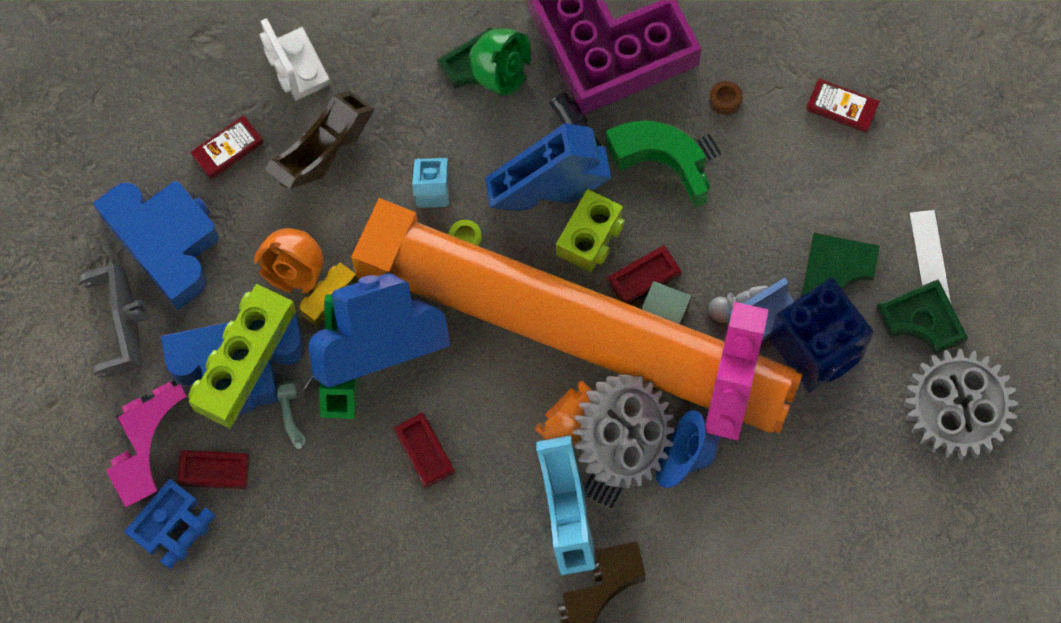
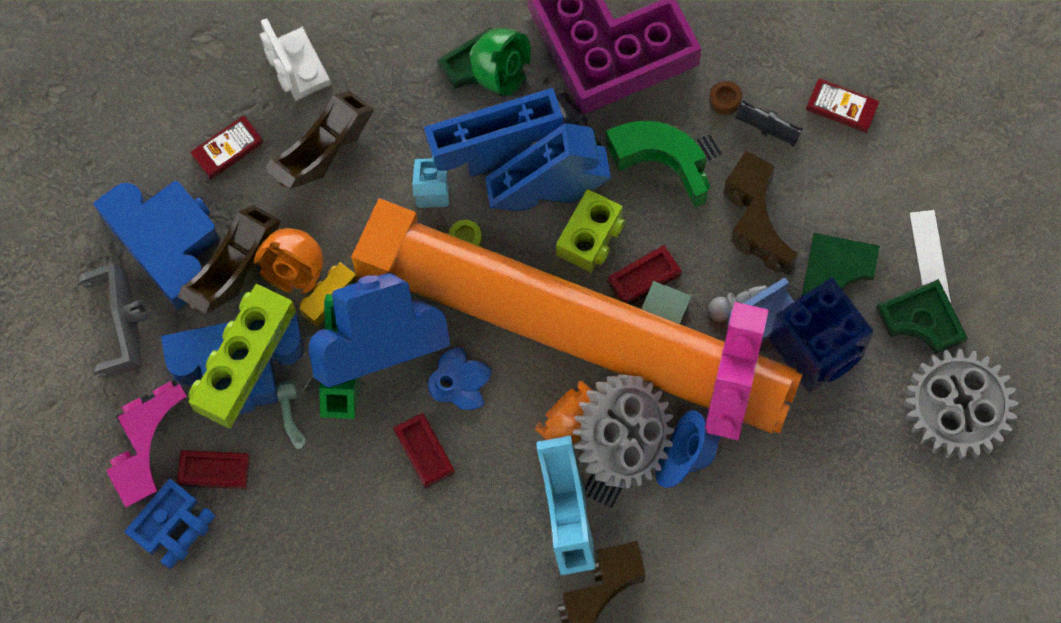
none -> dark brown arch [178,204,281,314]
none -> blue brick [424,88,563,177]
none -> blue plate [427,347,492,410]
none -> dark brown arch [723,150,798,275]
none -> black pin [735,100,803,147]

